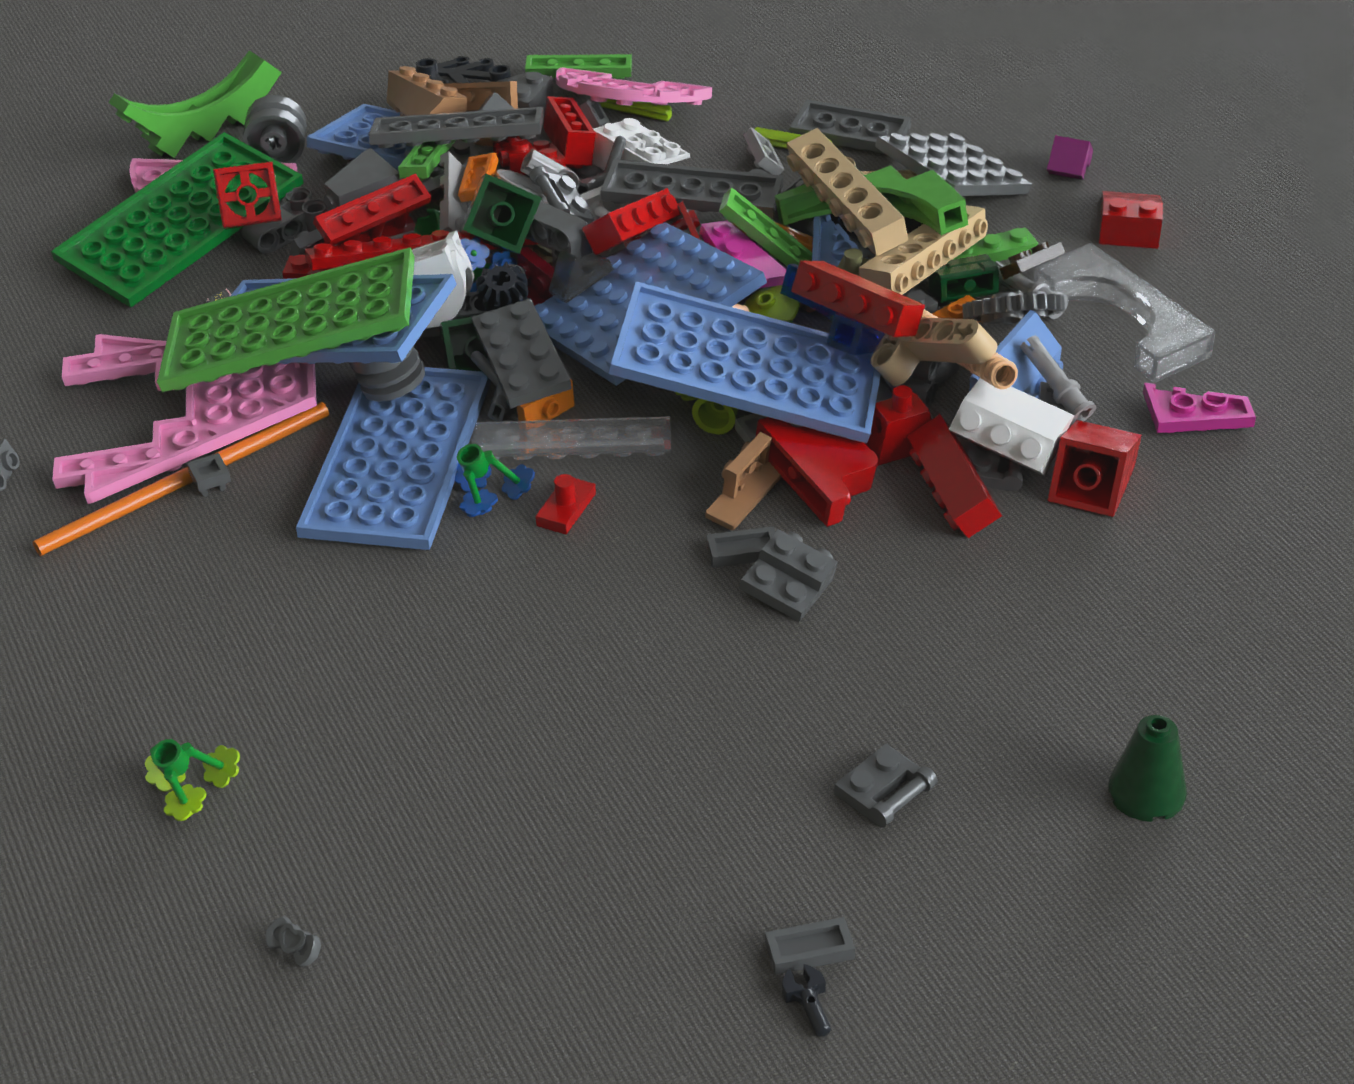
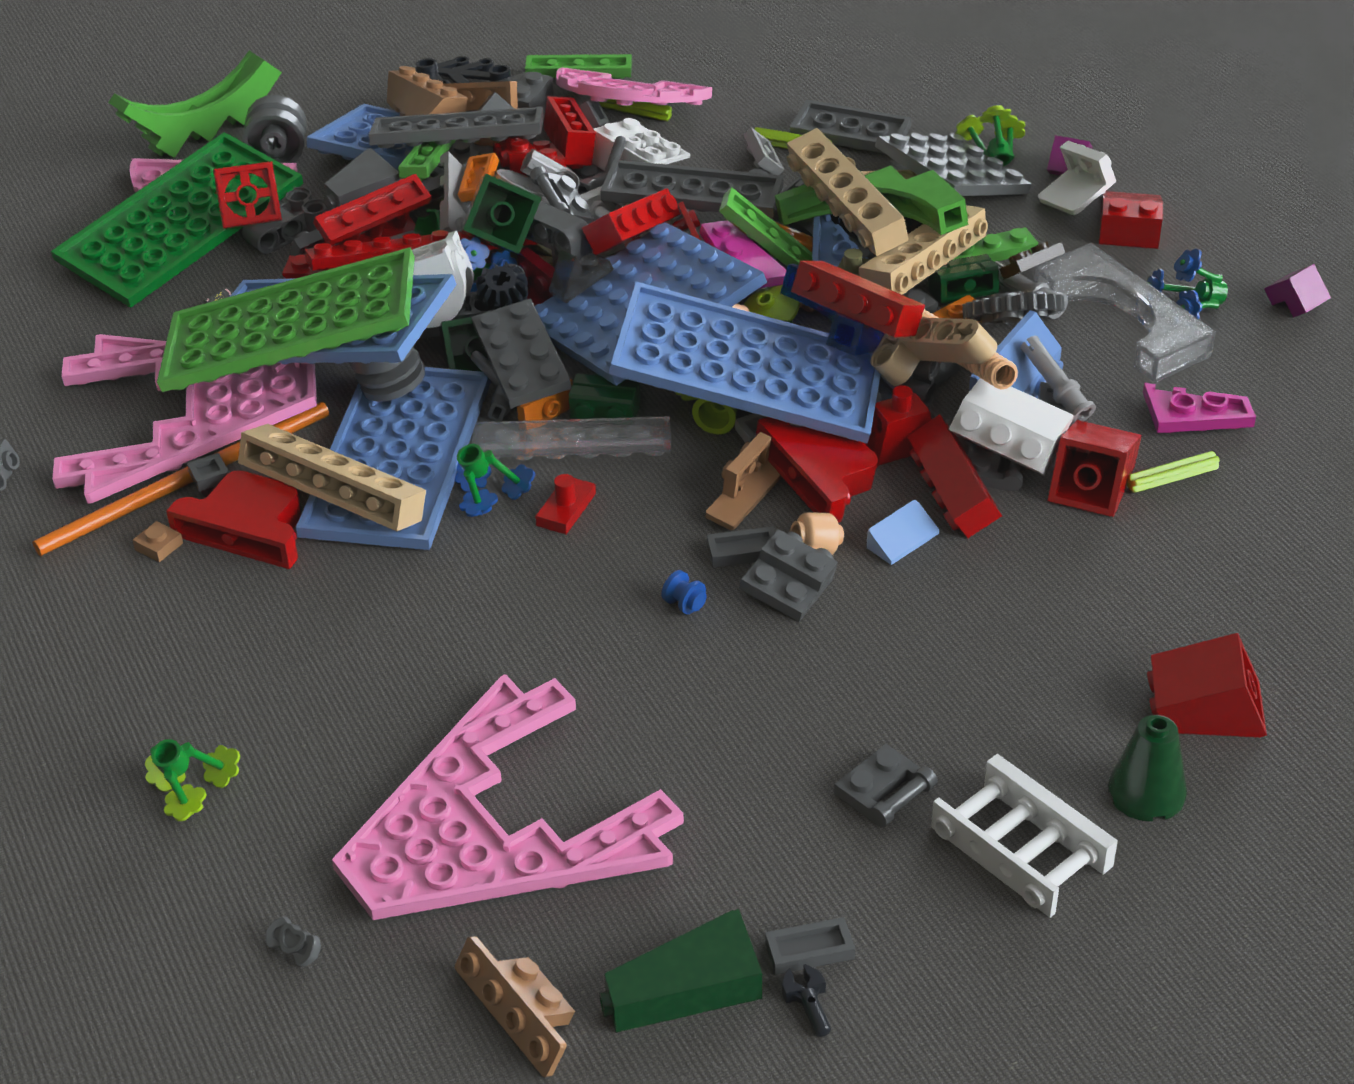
none -> medium nougat plate [132,521,183,562]
none -> red brick [166,470,301,569]
none -> tan brick [238,424,426,531]
none -> bright pink wing [332,674,684,920]
none -> medium nougat bracket [455,936,575,1077]
none -> dark green brick [569,373,641,425]
none -> dark green slope [599,909,762,1033]
none -> blue wheel [661,570,707,614]
none -> light nougat head [790,512,844,555]
none -> light blue slope [867,500,939,565]
none -> white fence [931,754,1118,918]
none -> plant [955,105,1025,166]
none -> white bracket [1038,141,1116,215]
none -> lime axle [1127,451,1220,493]
none -> plant [1146,249,1228,324]
none -> red slope [1147,633,1267,738]
none -> piece [1264,264,1331,318]

